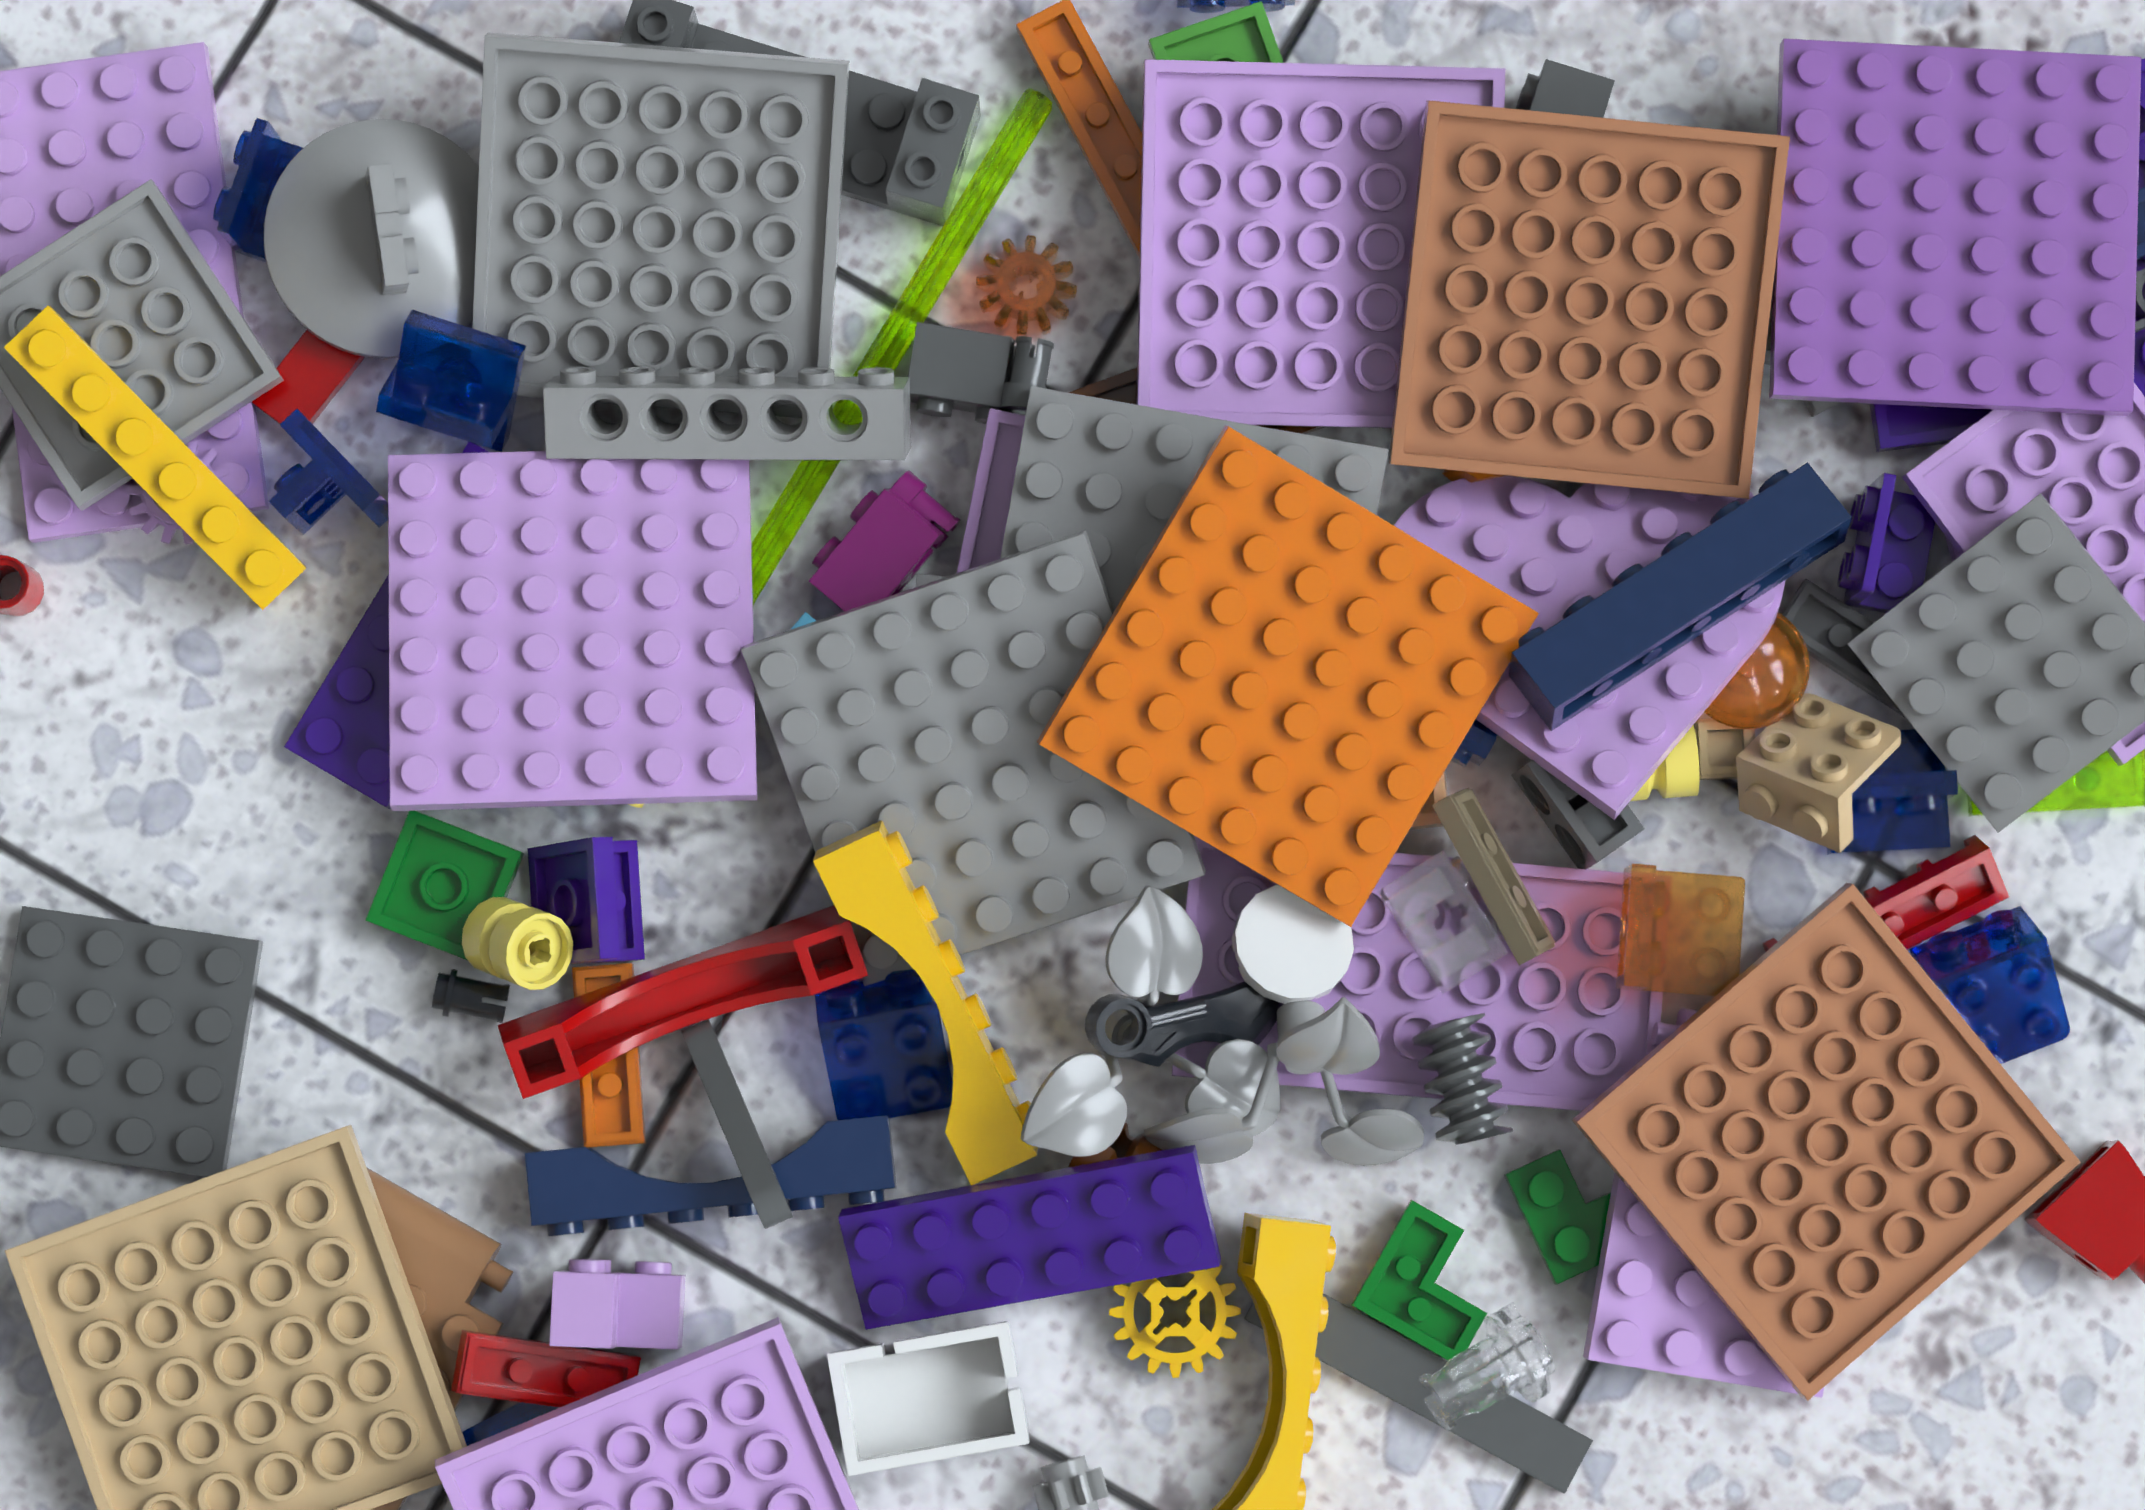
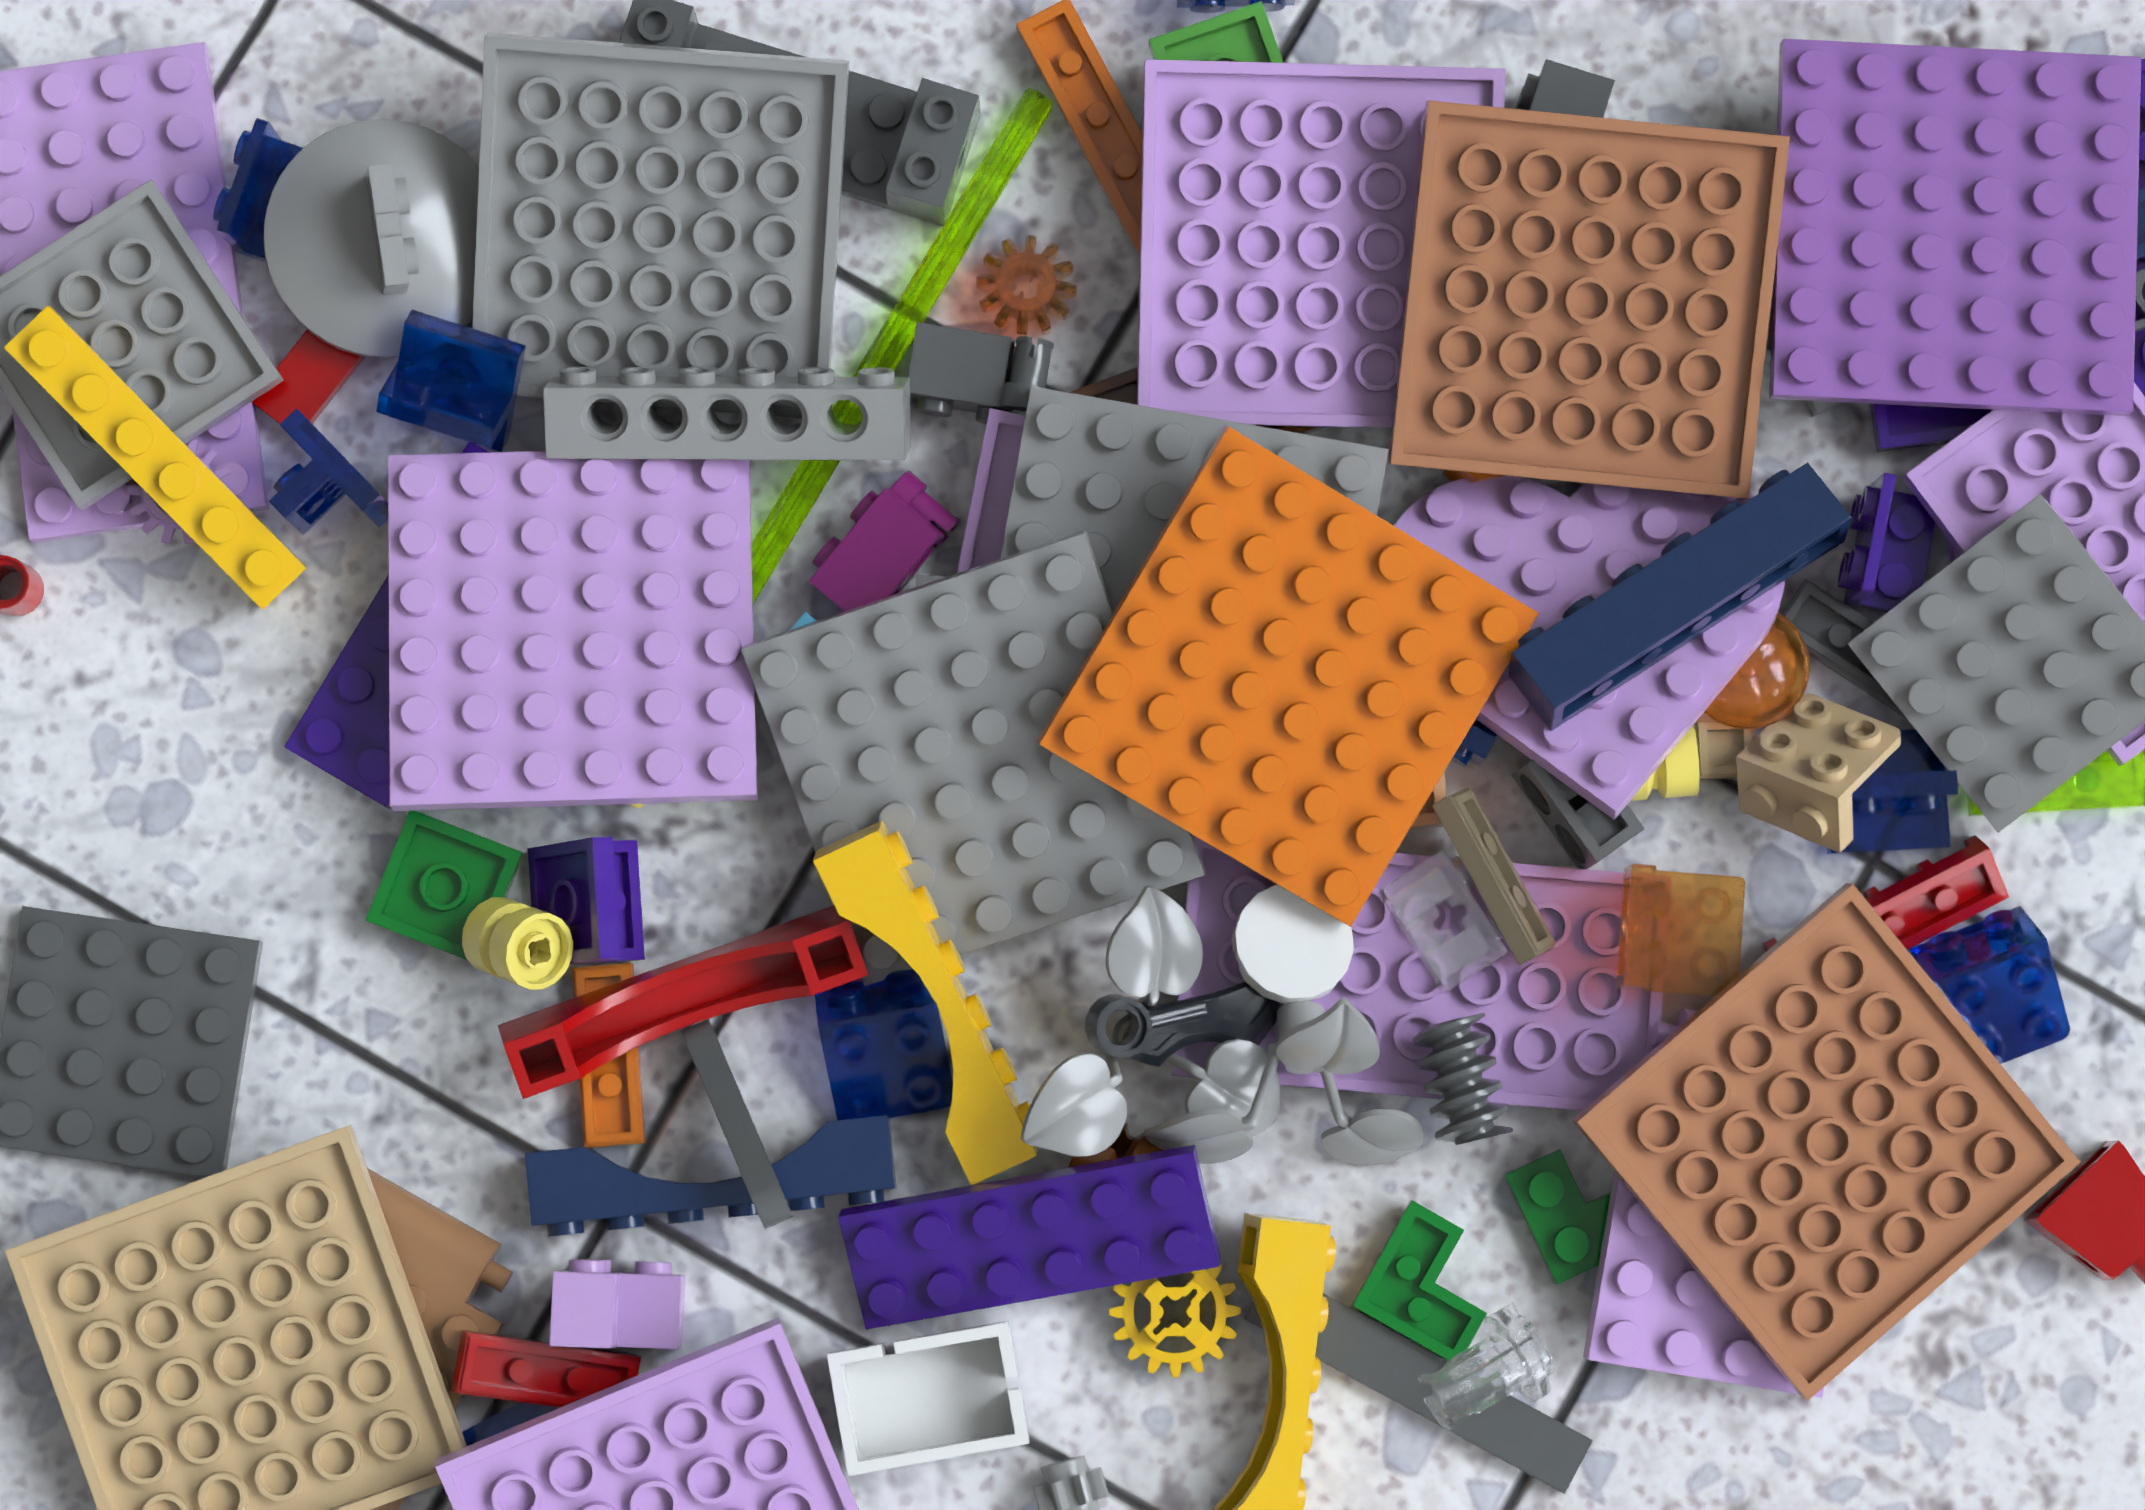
black pin [432,969,510,1023] -> none

